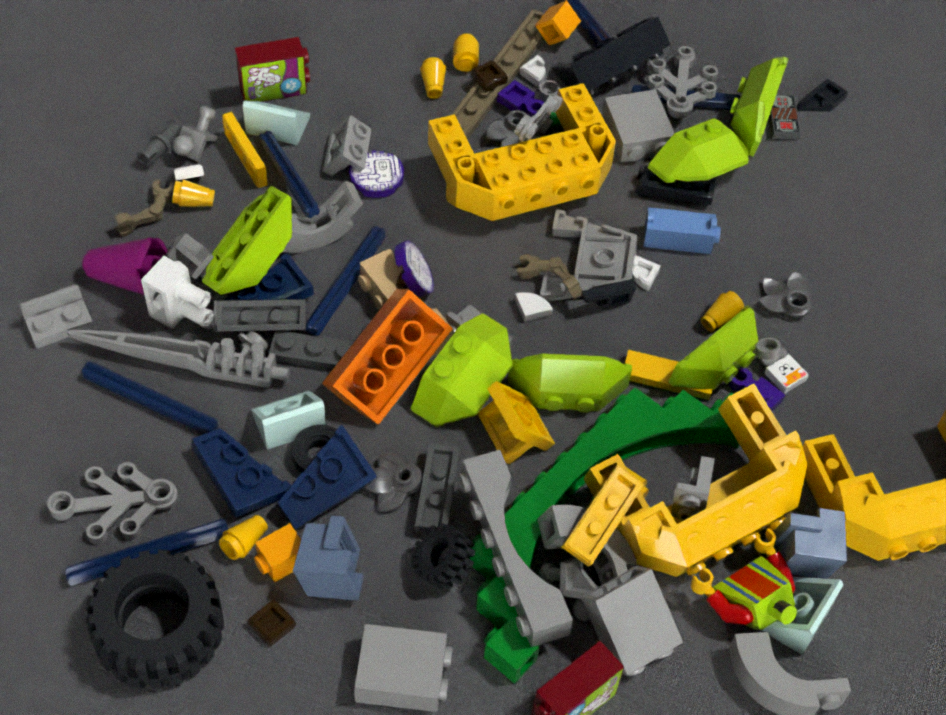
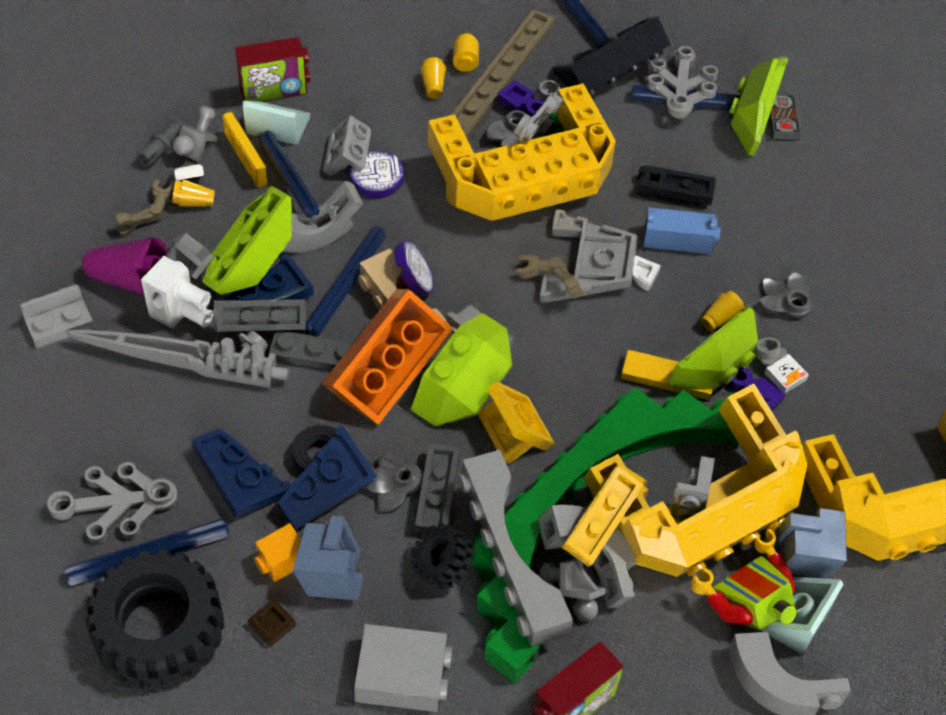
dark blue axle [81,361,219,434] -> none
yellow cone [219,515,268,560] -> none
light aqua slope [251,390,326,450] -> none
dark brown tile [471,60,508,92] -> none
lime wedge [508,353,632,412] -> none
white tile [515,292,553,322] -> none
white tile [520,55,546,88] -> none
light orange brick [535,1,581,46] -> none
black tile [581,279,636,309] -> none
light grey brick [581,566,683,676] -> none
light grey brick [602,89,674,163] -> none
lime wedge [648,118,749,183] -> none
black tile [797,78,848,111] -> none

